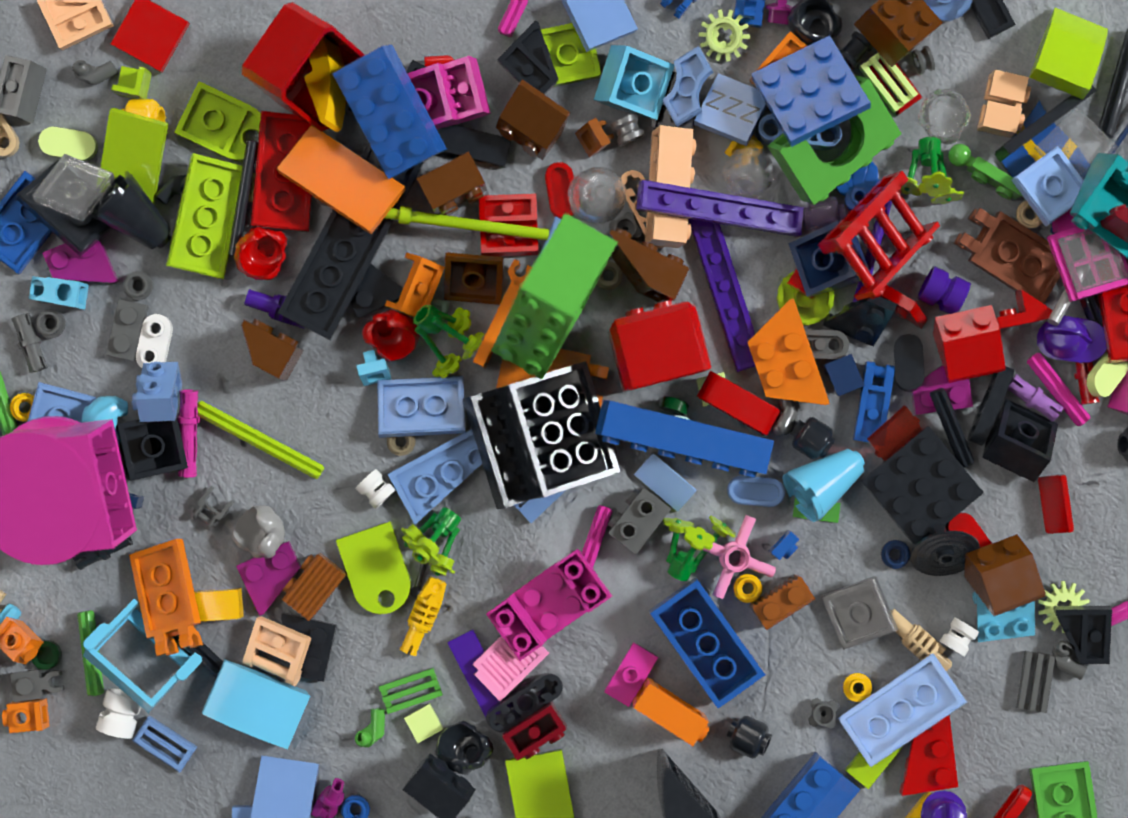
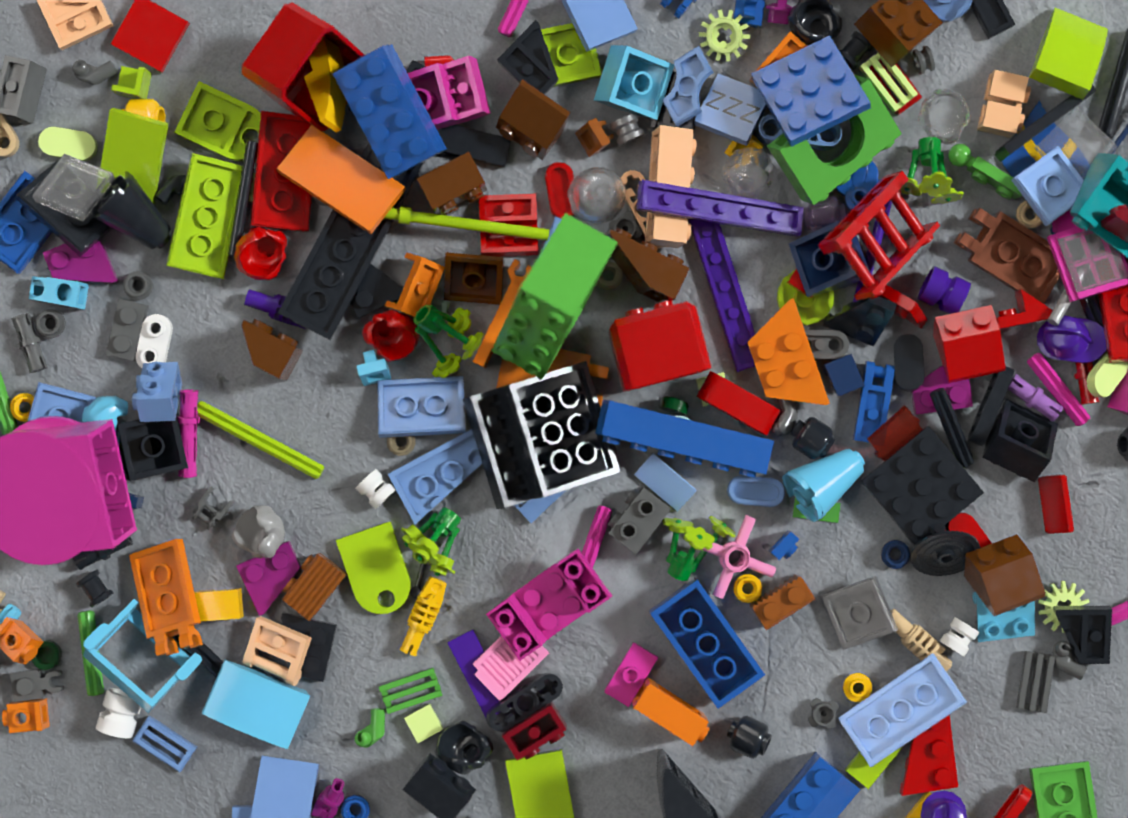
none -> black bush [76,569,114,608]

